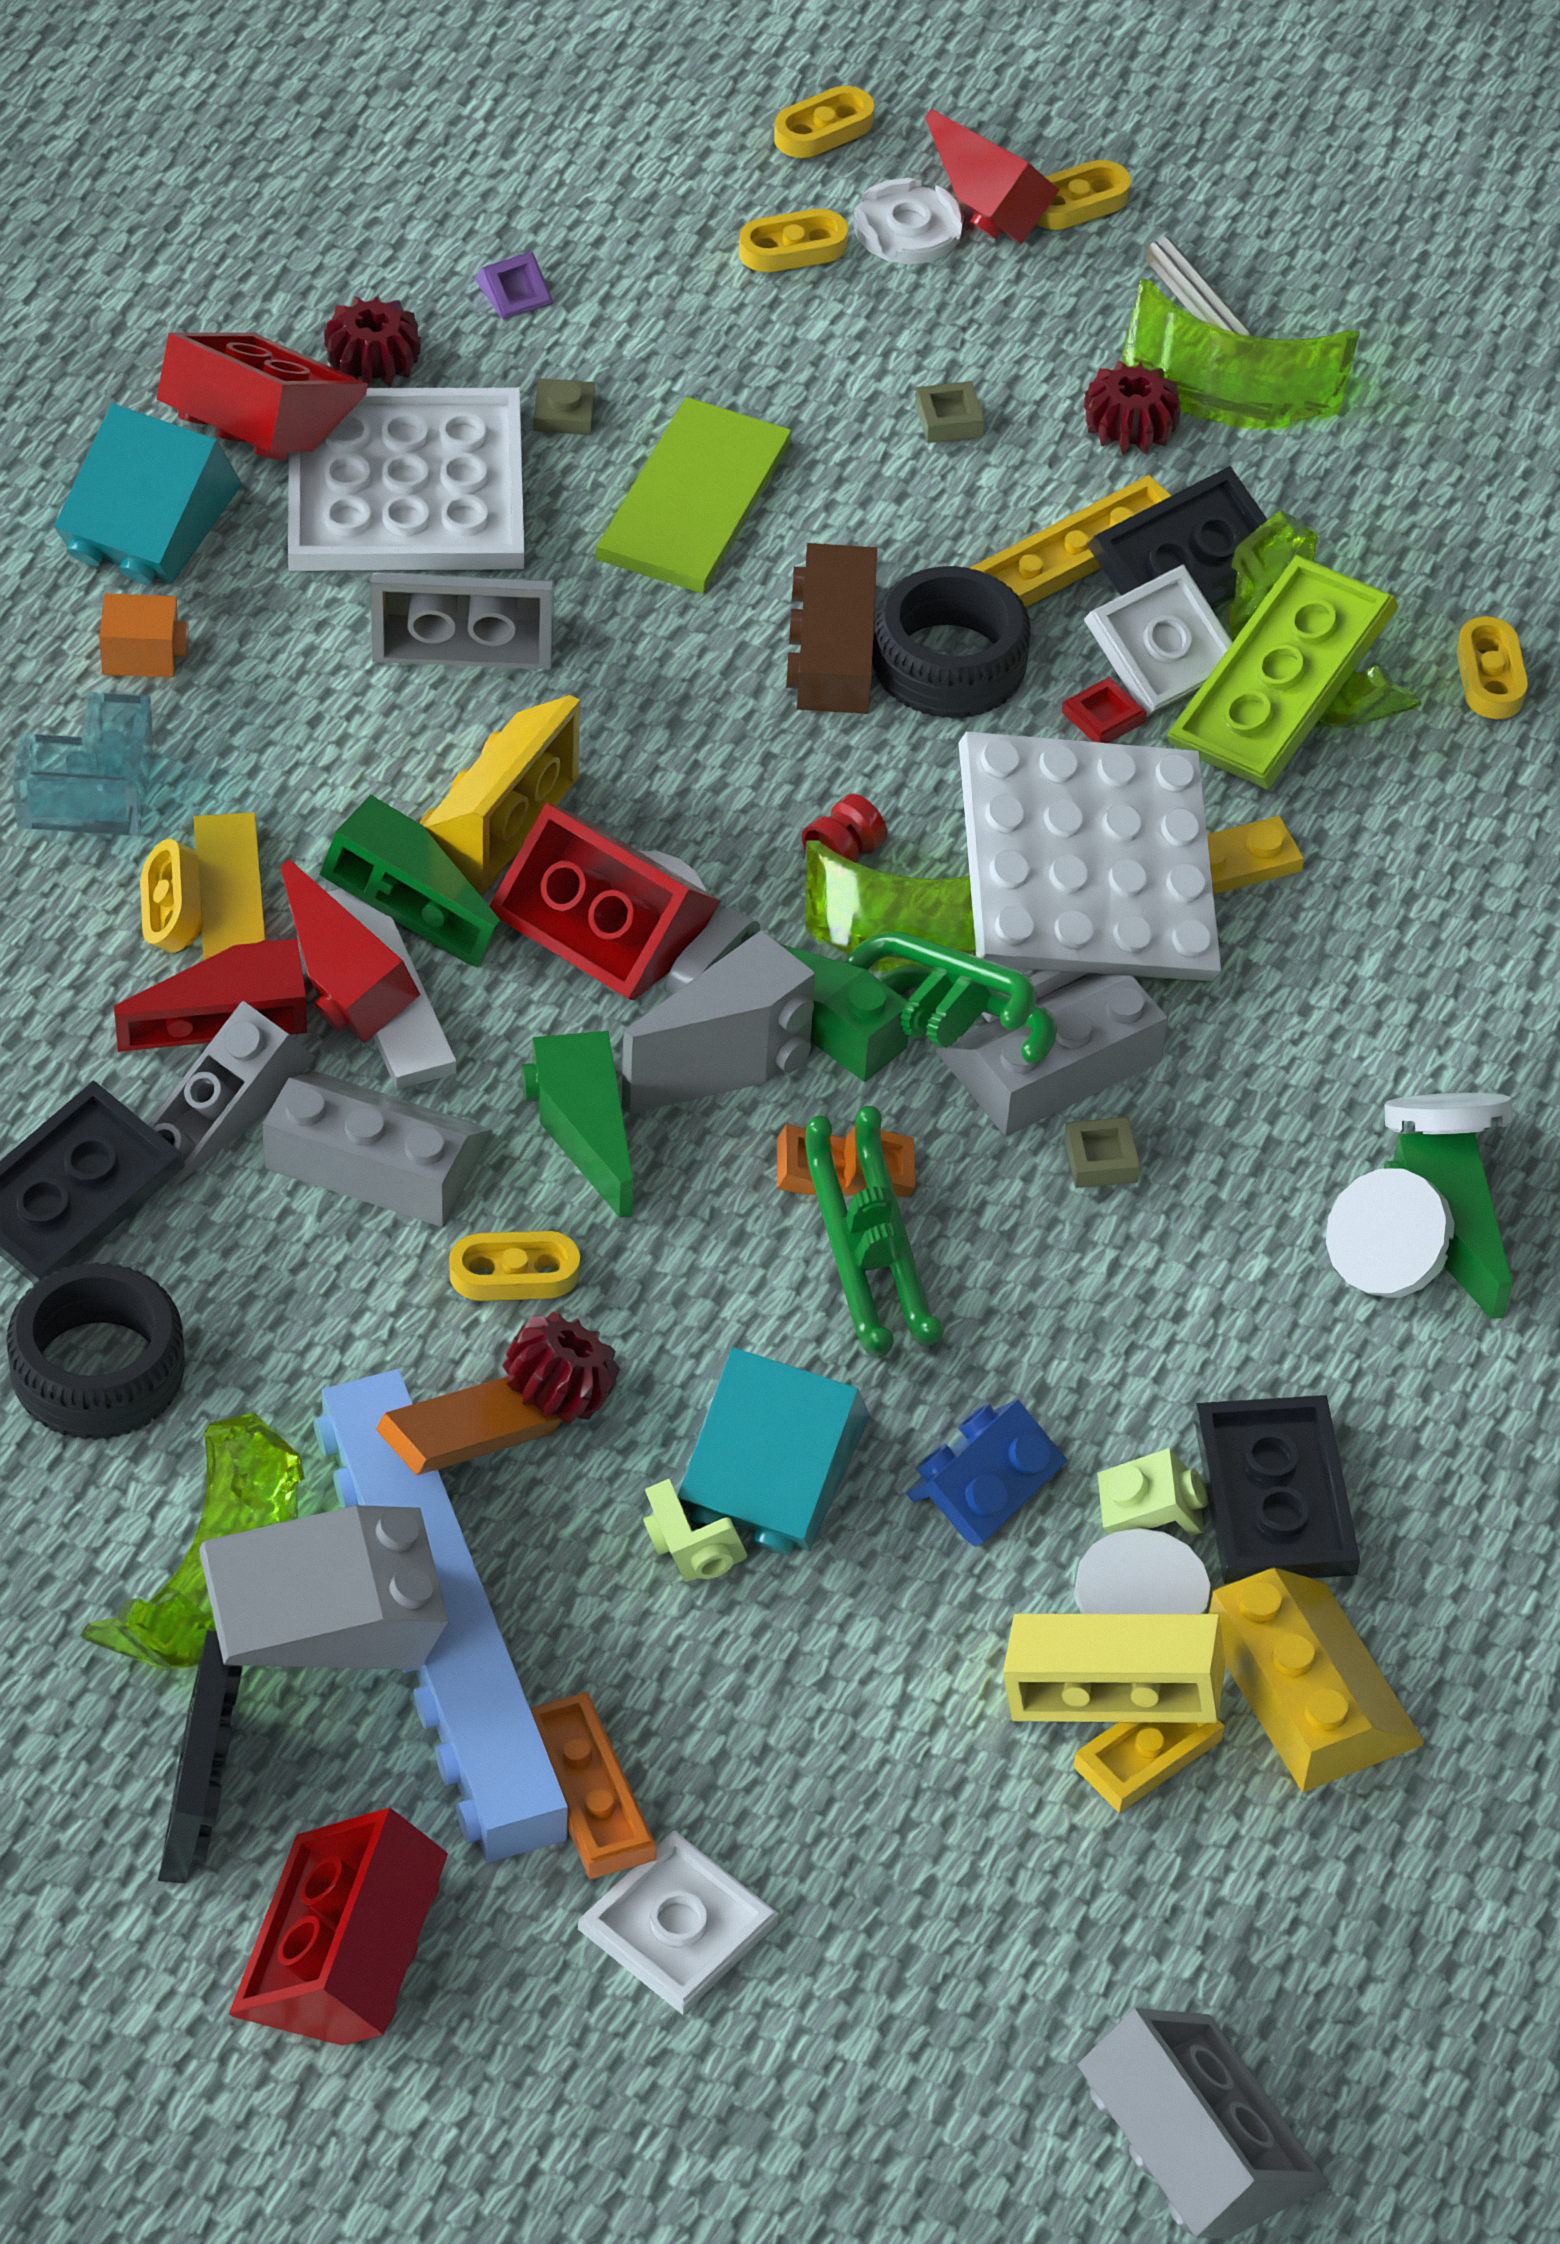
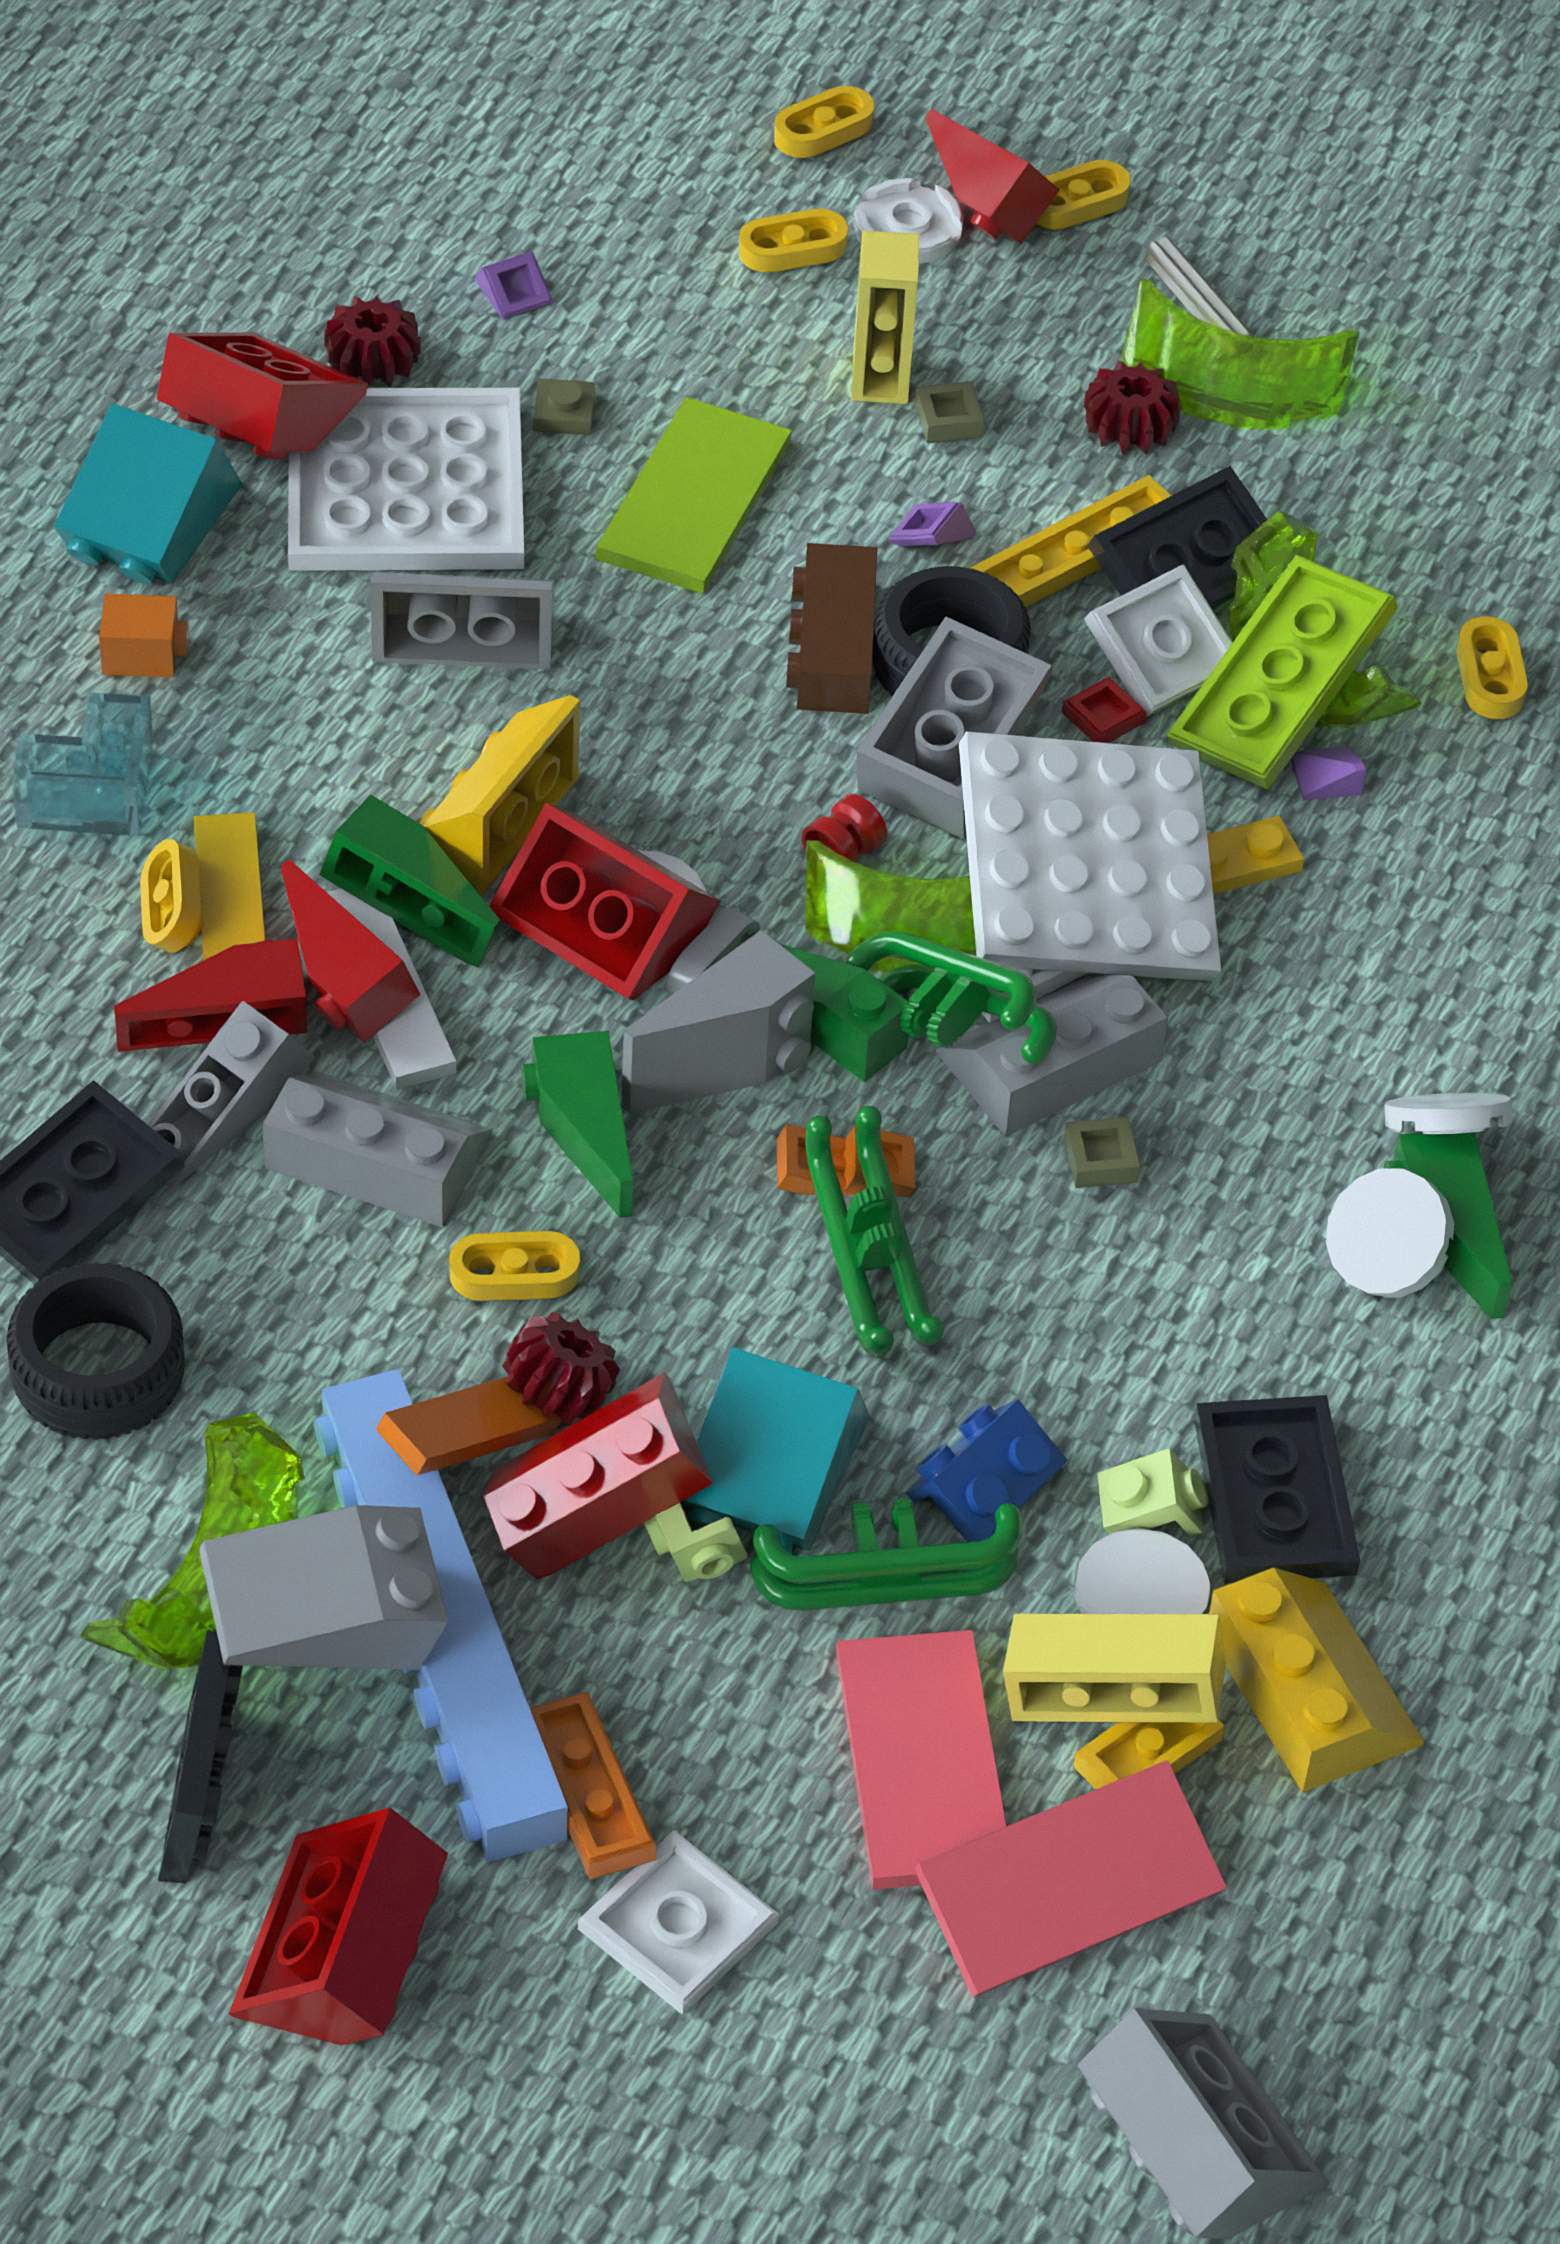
none -> red slope [484,1372,713,1579]
none -> green piece [750,1498,1023,1611]
none -> coral tile [836,1630,1006,1890]
none -> light yellow brick [851,230,919,404]
none -> light grey slope [856,617,1052,839]
none -> medium lavender slope [888,502,976,546]
none -> coral tile [914,1760,1227,1998]
none -> medium lavender slope [1291,746,1366,801]

